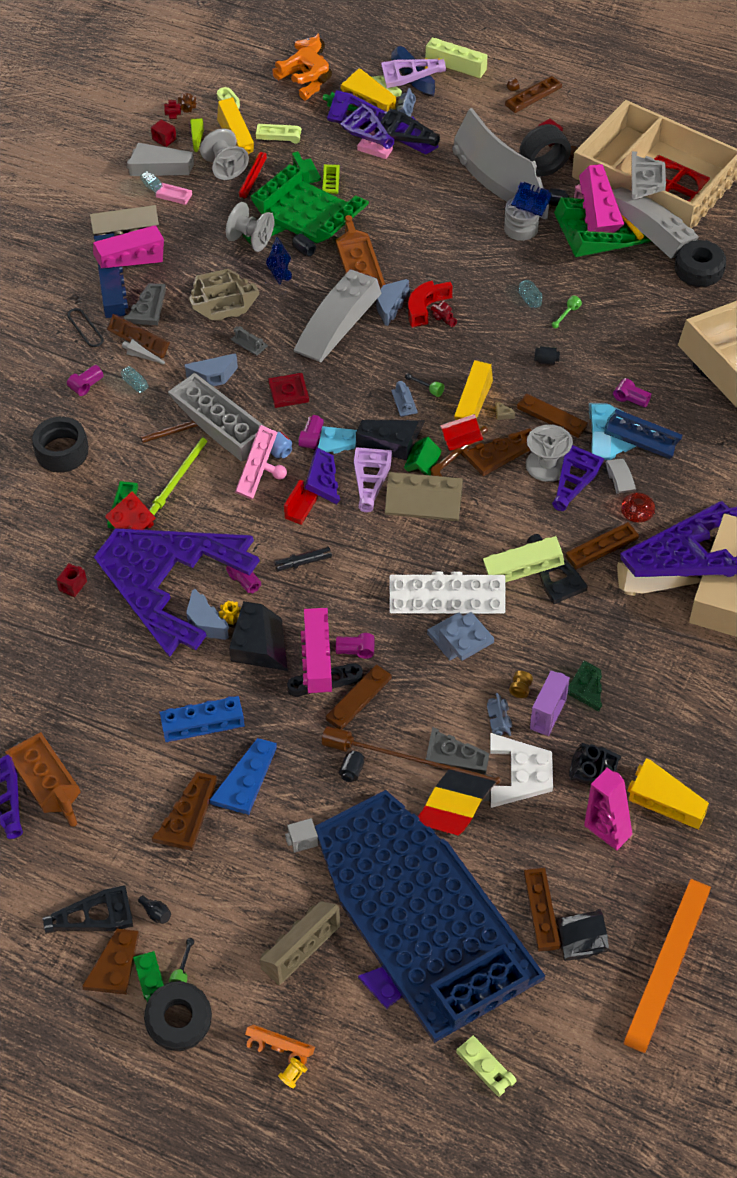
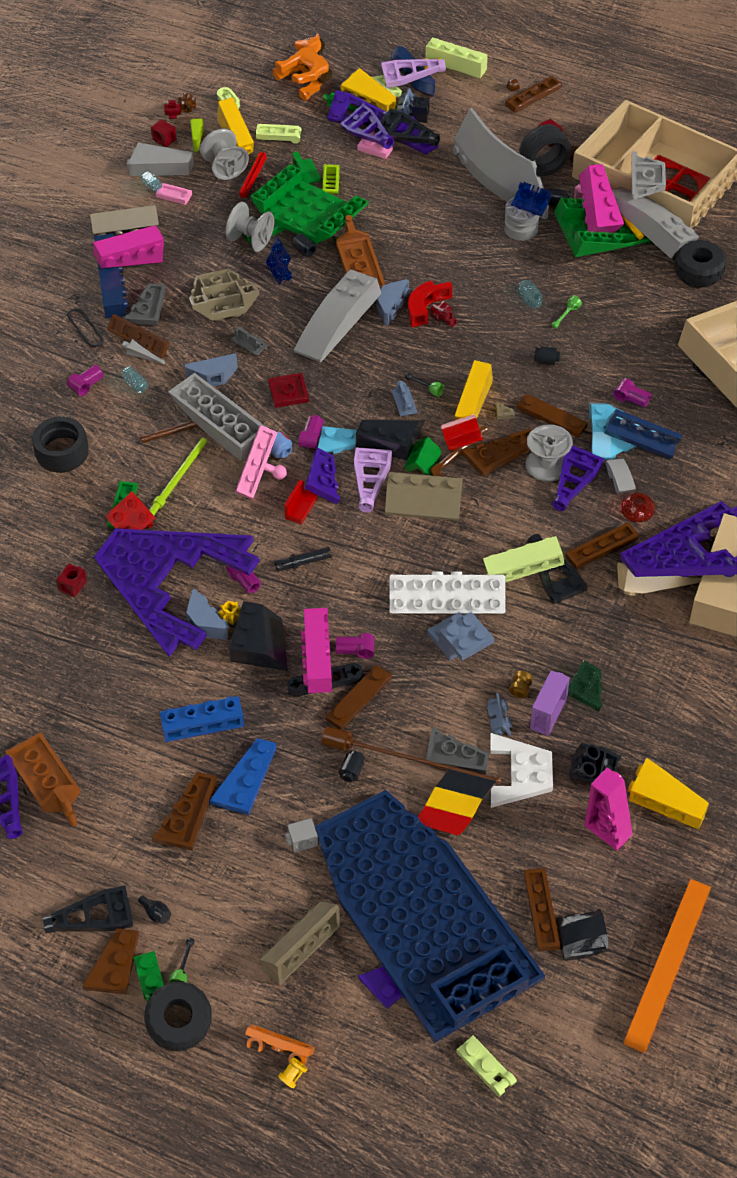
none -> black brick [412,96,430,123]

